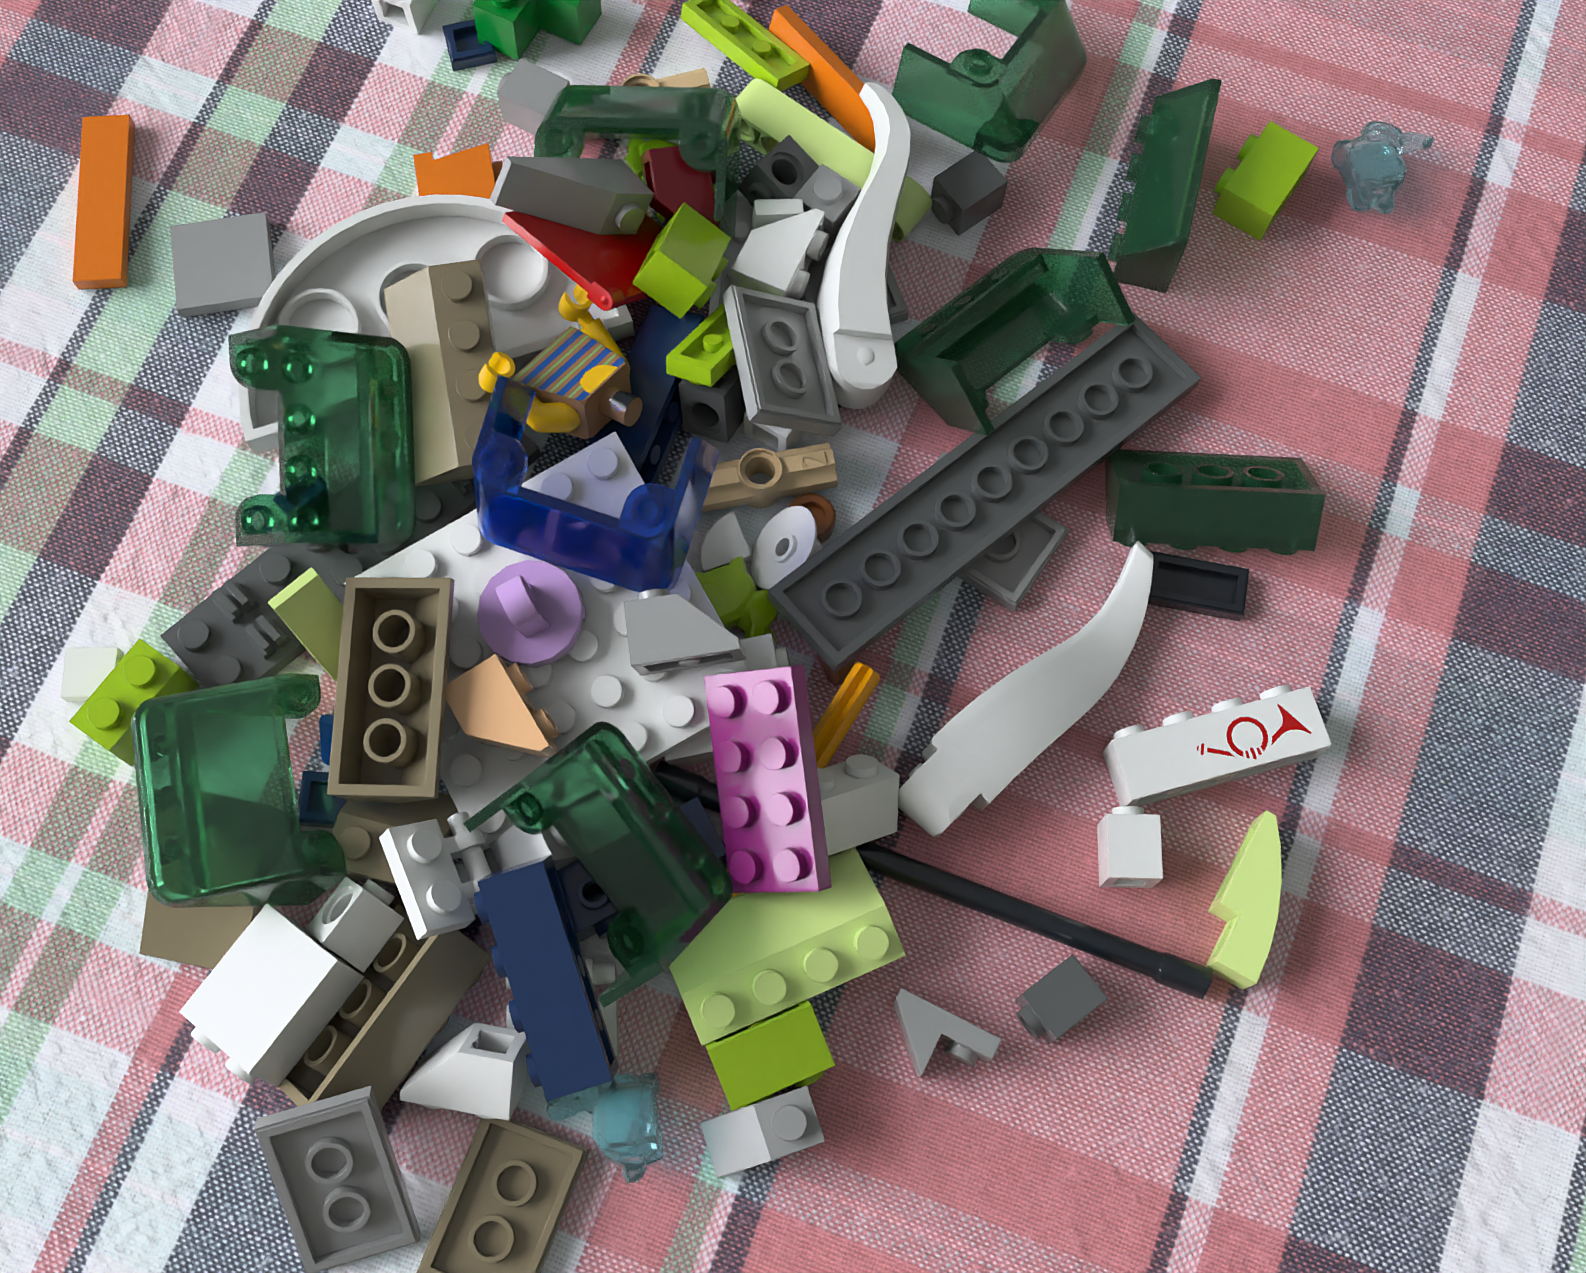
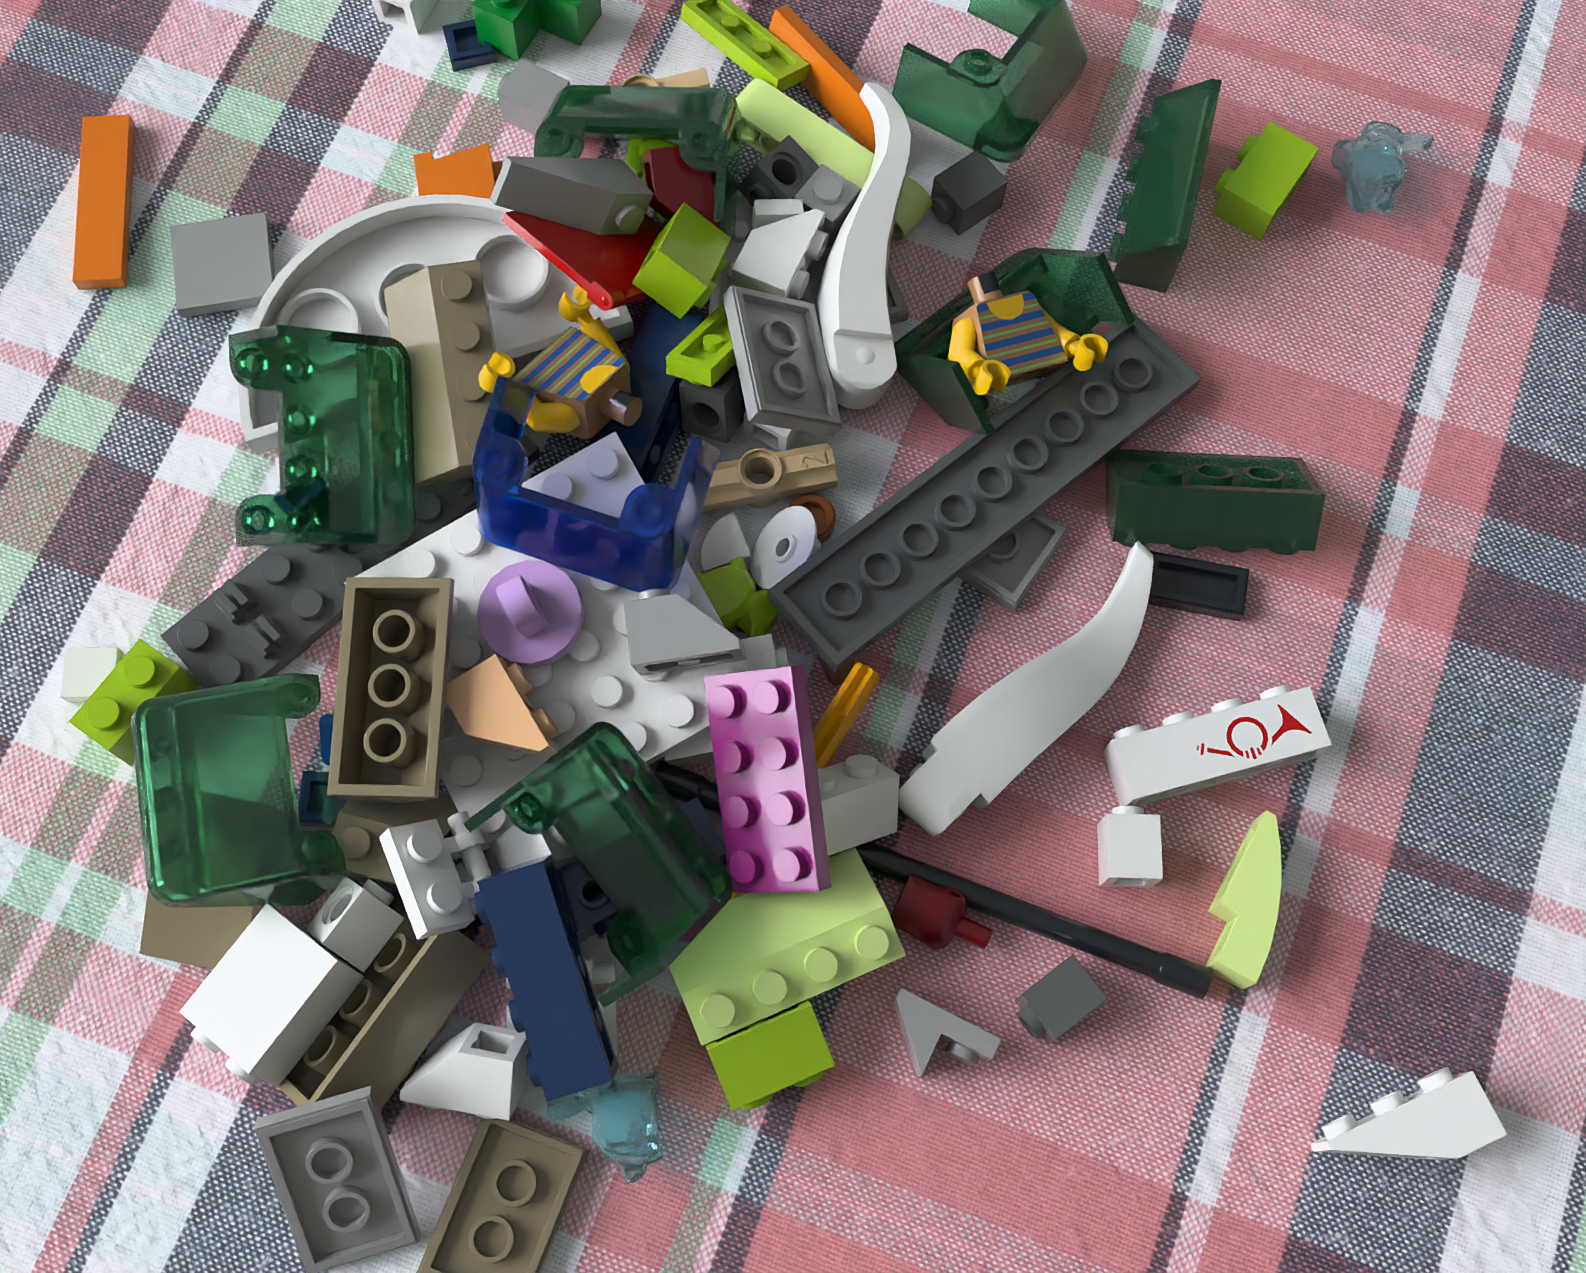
yellowish green slope [268,567,344,684] -> none
light grey slope [700,1086,825,1178] -> none
none -> dark red piece [890,874,993,949]
none -> torso [948,272,1108,397]
none -> white slope [1310,1067,1508,1160]

